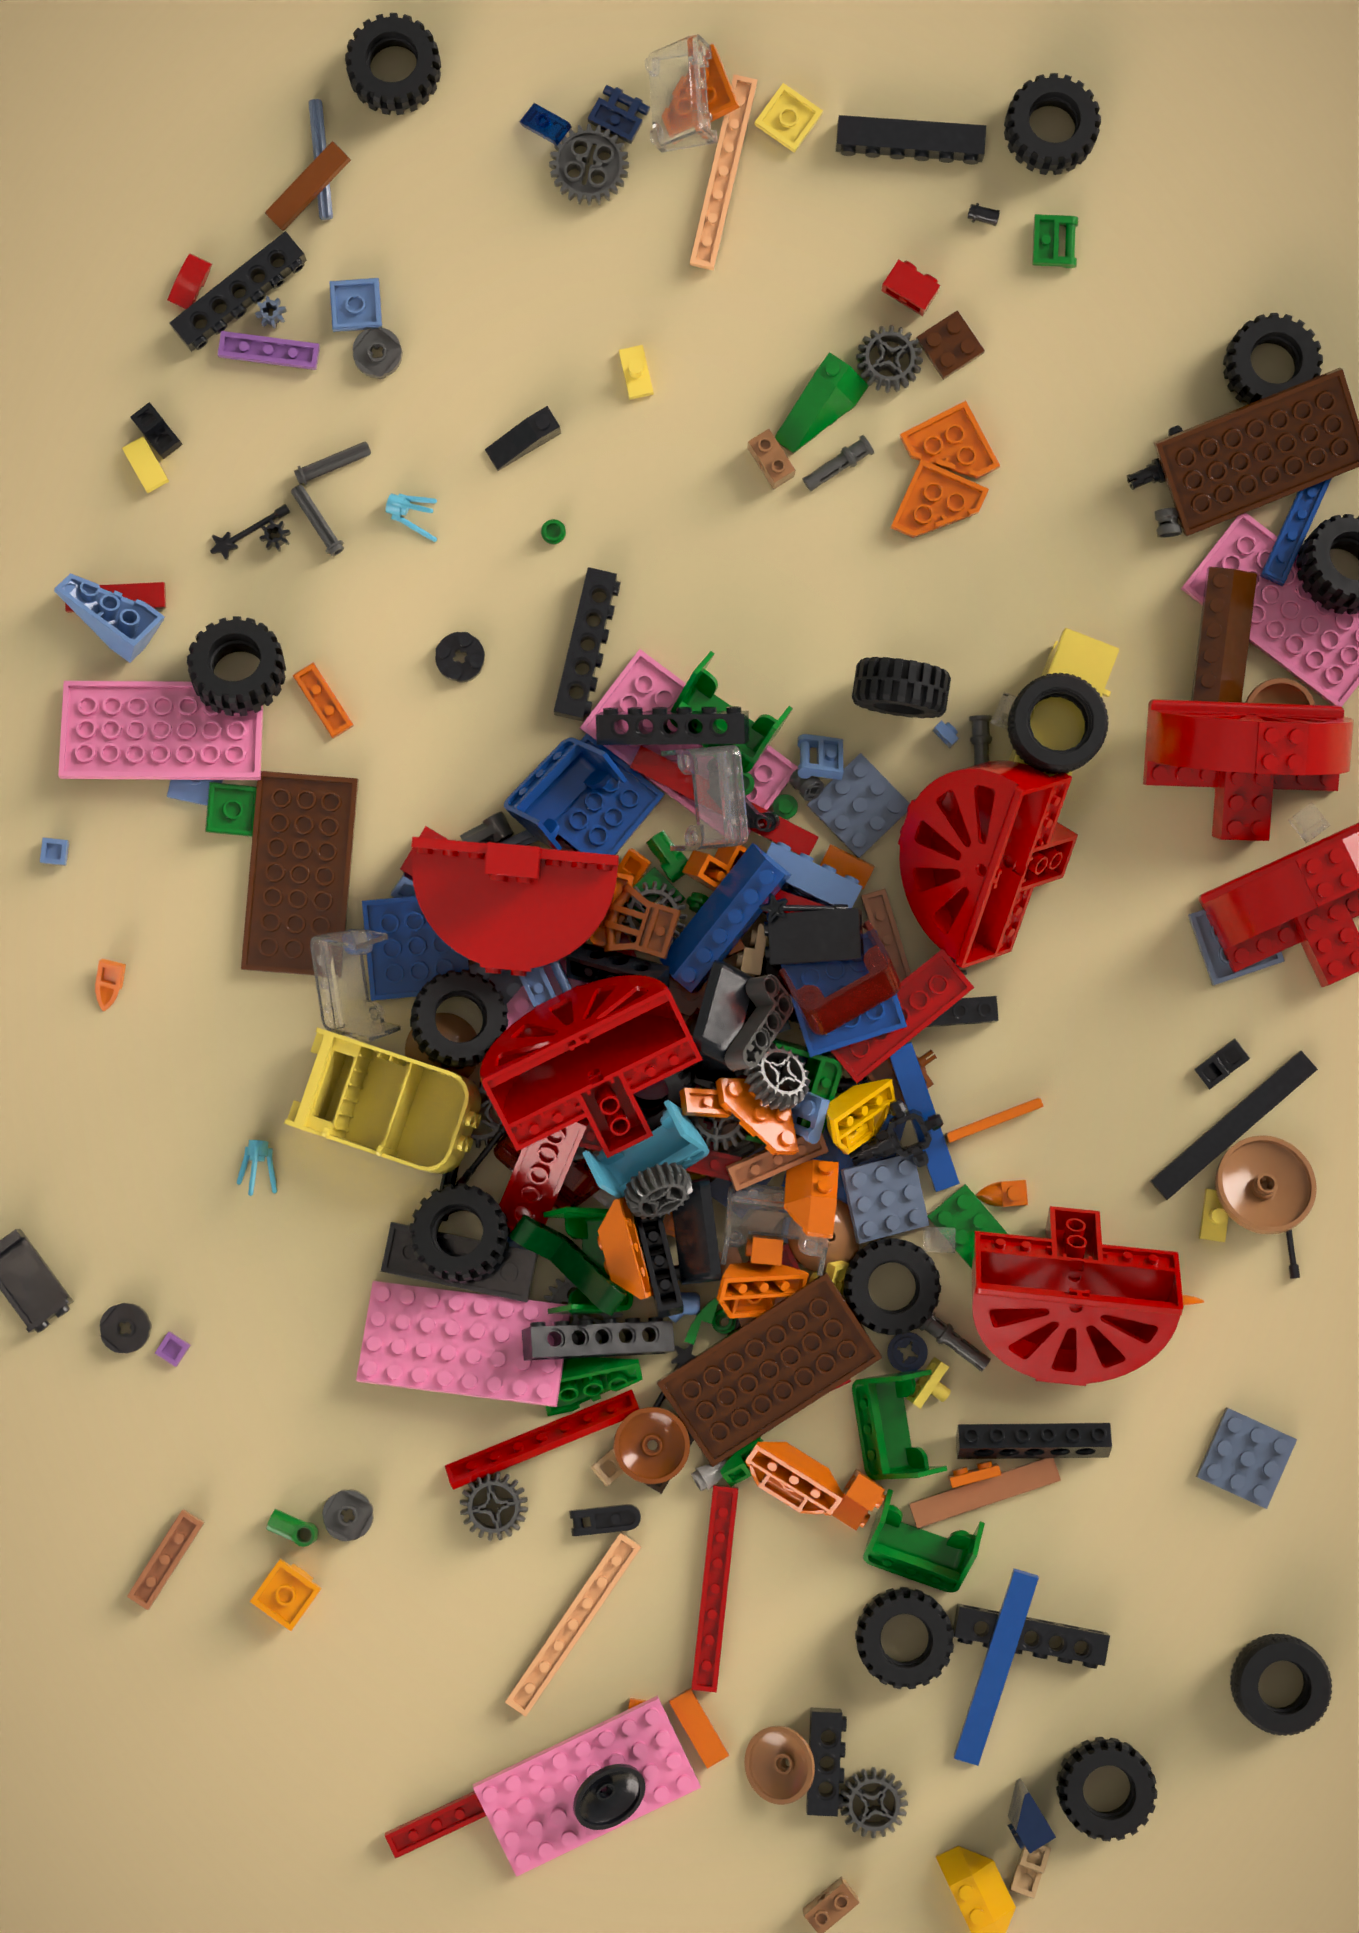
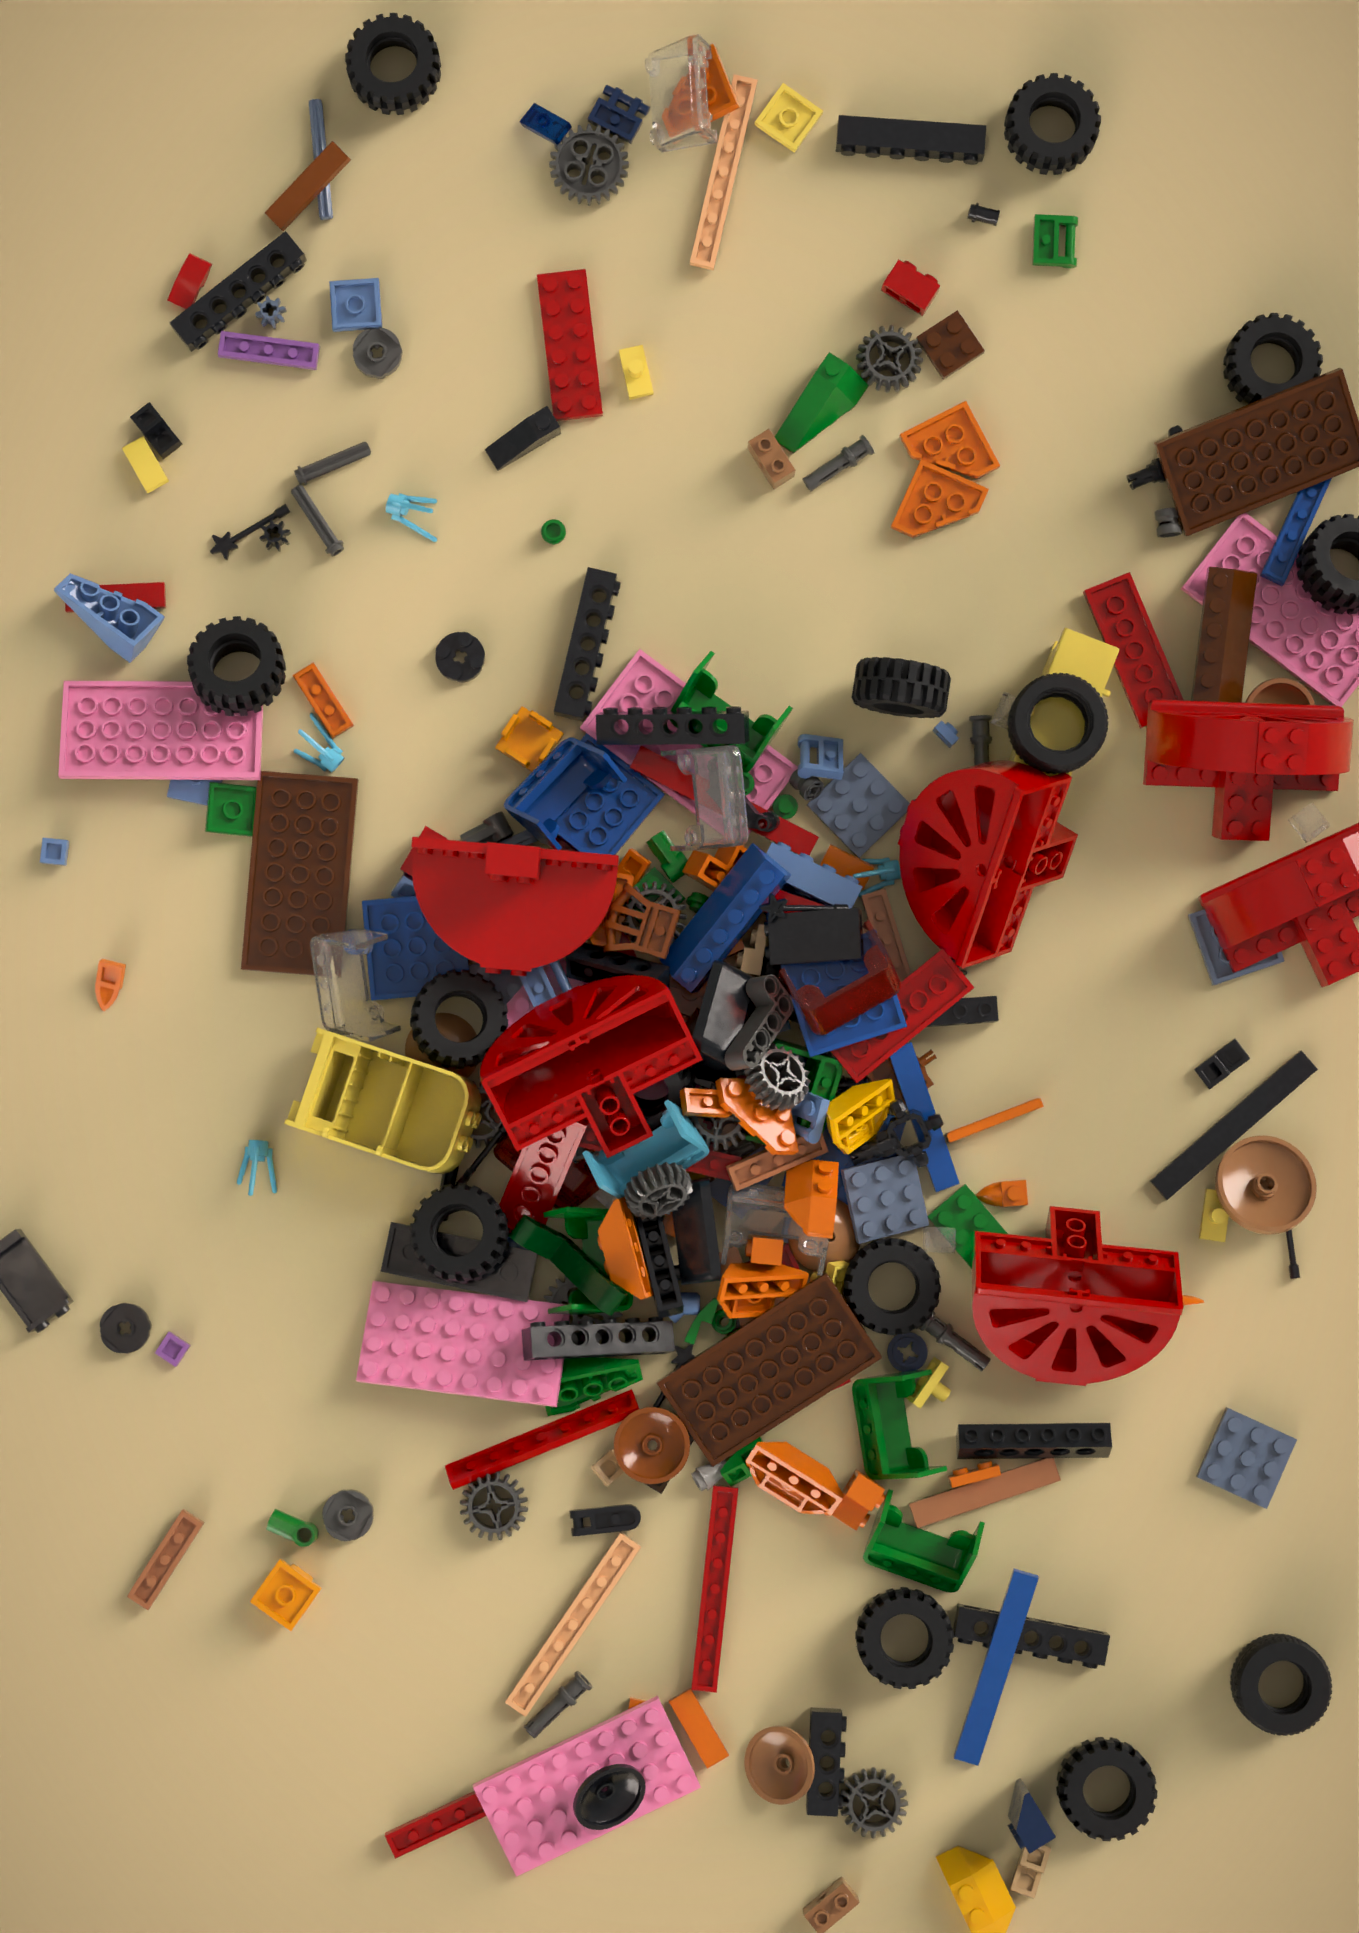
none -> medium azure plant [294,713,344,773]
none -> light orange panel [495,706,564,772]
none -> dark grey pin [524,1671,593,1738]
none -> red plate [537,269,603,421]
none -> medium azure plant [853,857,901,897]
none -> red plate [1083,572,1184,729]

